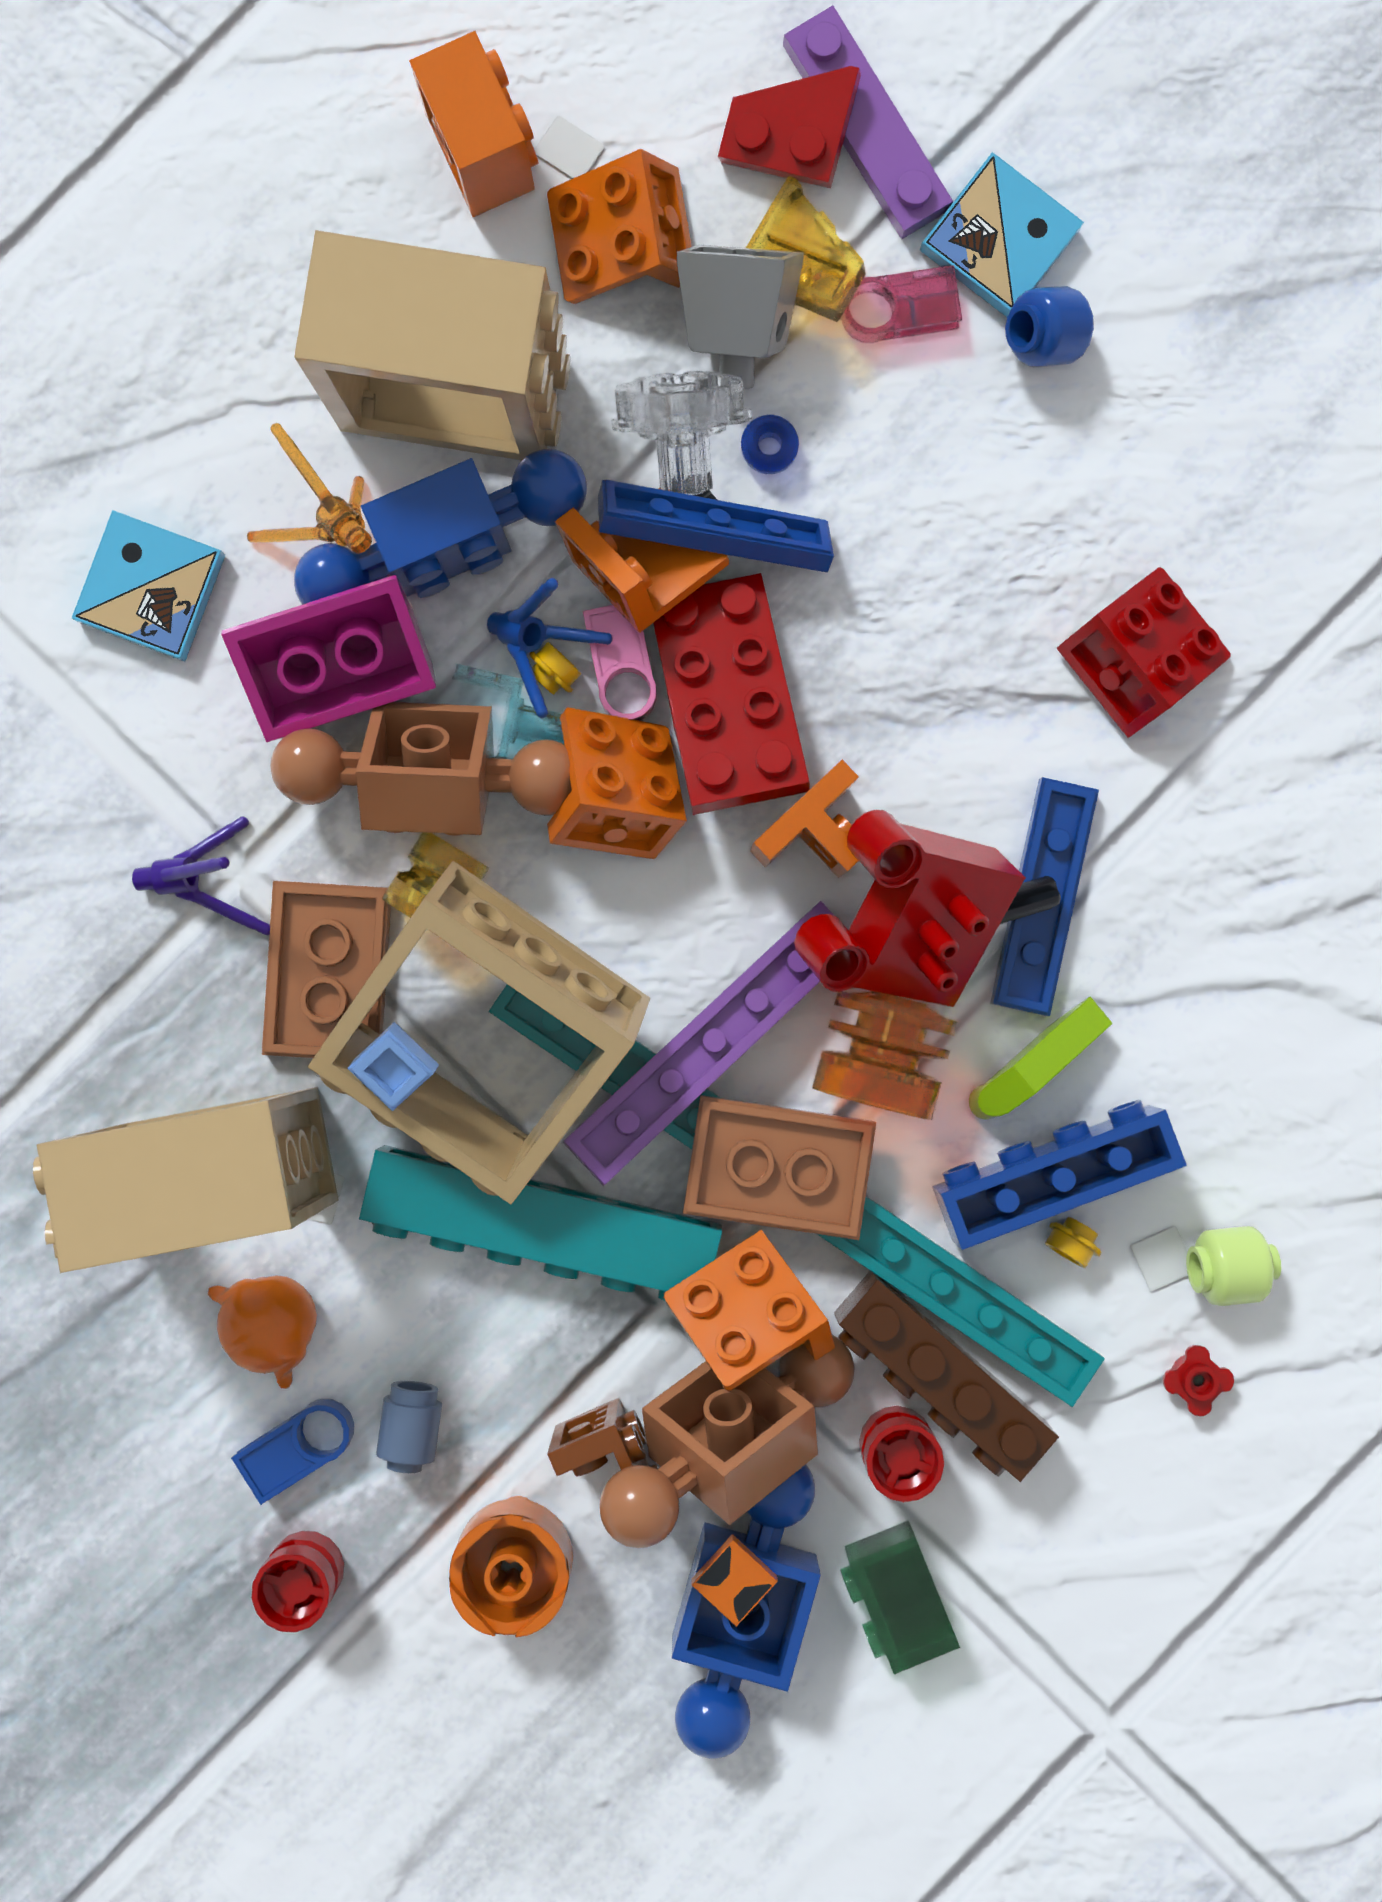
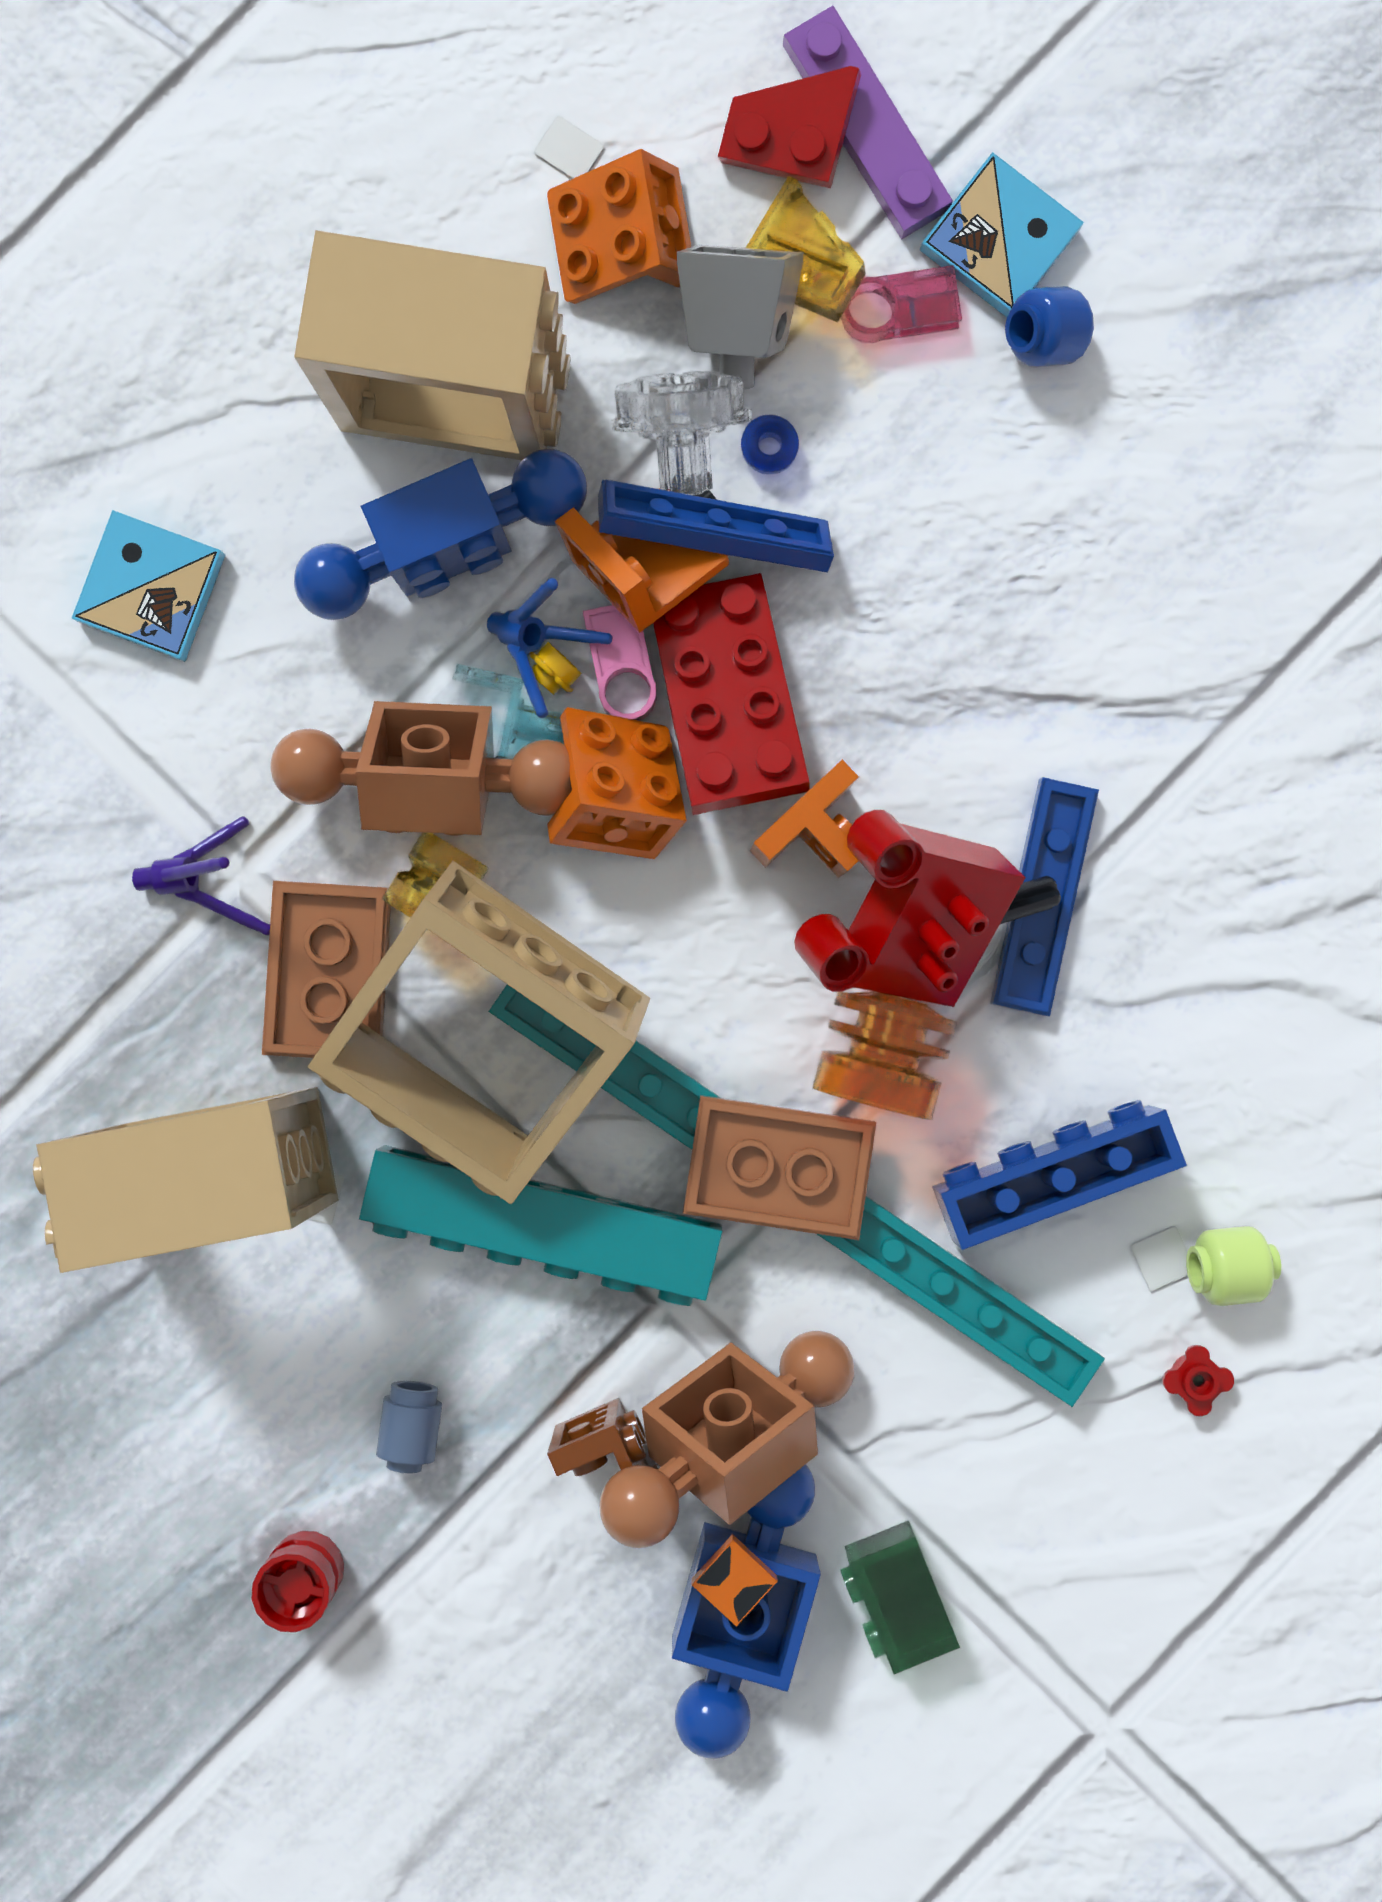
orange hair [208,1275,317,1389] -> none
dark pink slope [221,575,436,743] -> none
blue piece [231,1399,354,1505] -> none
clear orange plant [247,423,372,554] -> none
light blue tile [347,1022,439,1111] -> none
orange brick [409,31,539,217] -> none
orange brick [449,1496,573,1637] -> none
medium lavender plate [563,901,835,1186] -> none
orange bracket [664,1229,835,1391] -> none
reddish brown brick [834,1271,1059,1482] -> none
red wheel [859,1406,944,1502] -> none
lime piece [969,996,1113,1120] -> none
yellow plate [1045,1216,1101,1268] -> none
red bracket [1057,567,1231,738] -> none

